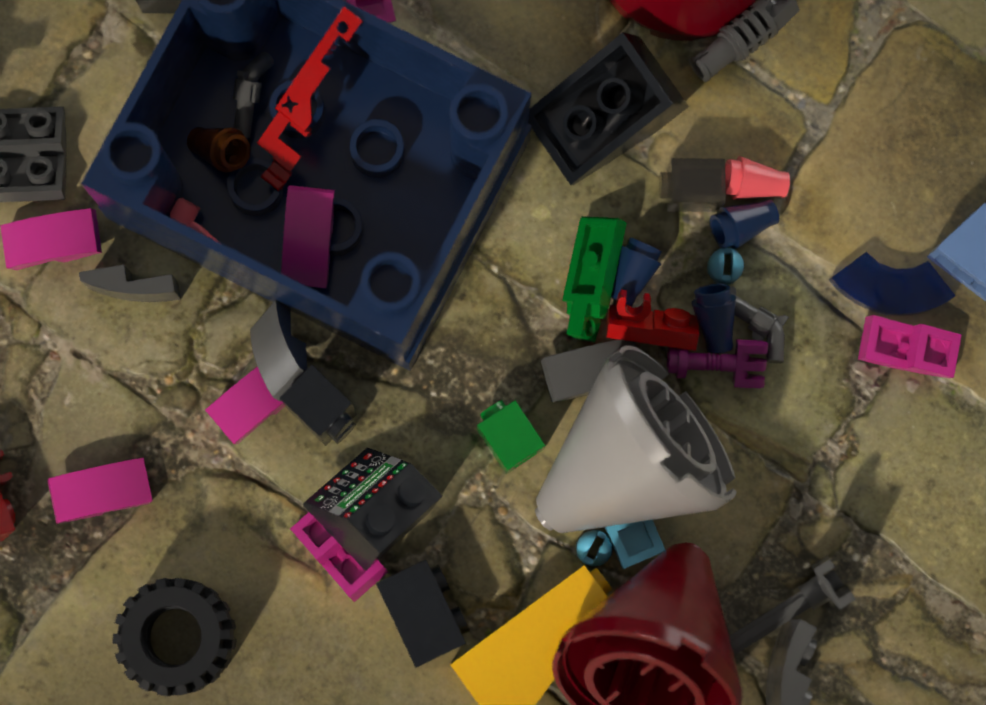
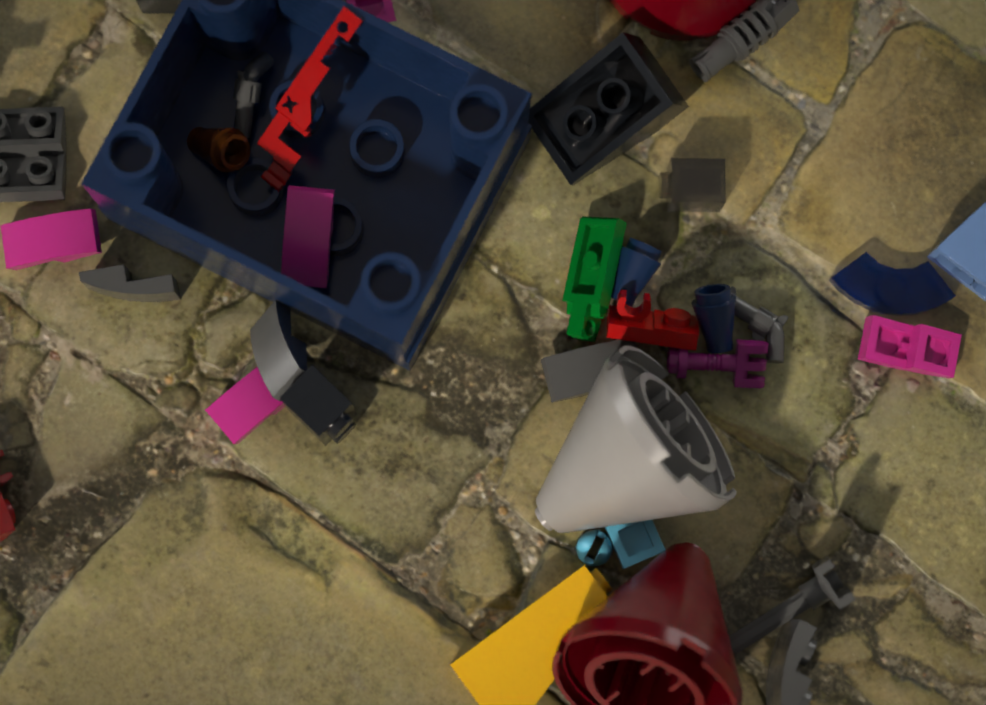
dark pink slope [47,457,153,524] -> none
black tyre [113,578,237,696] -> none
coral hand [170,198,220,243] -> none
dark pink slope [290,512,388,602] -> none
black slope [303,447,442,571] -> none
black hinge [376,559,470,668] -> none
green brick [477,400,546,474] -> none
medium azure hinge [707,248,744,285] -> none
dark blue cone [710,199,780,249] -> none
coral cone [721,156,790,200] -> none

